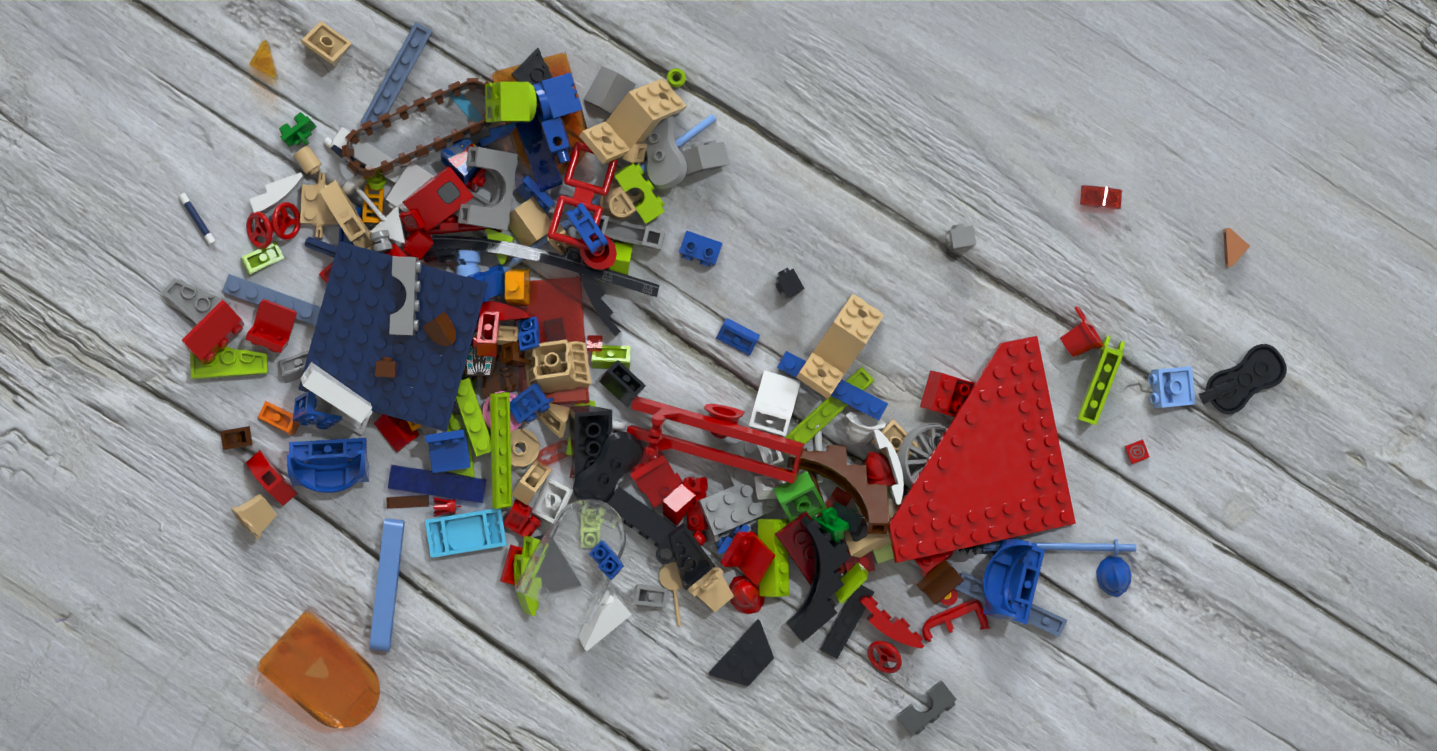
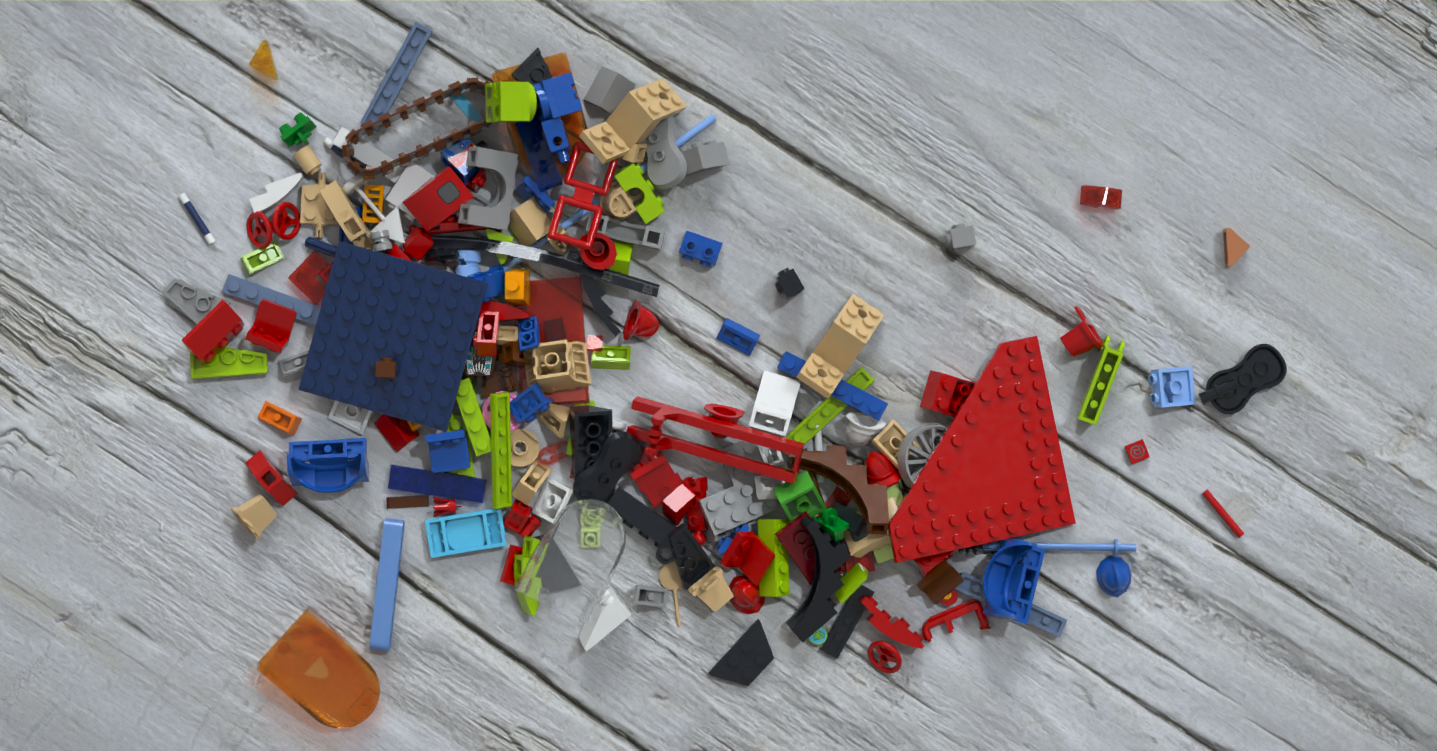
reddish brown slope [220,426,253,450] -> none
blue bracket [292,390,342,429] -> none
tan slope [301,21,352,67] -> none
white slope [301,362,372,423] -> none
lime plate [367,174,386,190] -> none
light grey arch [389,256,422,335] -> none
red tile [399,210,425,231] -> none
reddish brown brick [423,311,456,346] -> none
blue slope [479,122,516,146] -> none
blue plate [565,202,608,253] -> none
blue slope [589,540,624,580] -> none
black brick [599,360,646,407] -> none
lime plate [667,68,686,88] -> none
white slope [872,429,904,505] -> none
dark grey arch [896,680,957,735] -> none
none -> clear red plate [288,250,329,305]
none -> red piece [623,300,659,340]
none -> tile [809,626,827,645]
none -> red bar [1202,489,1244,538]

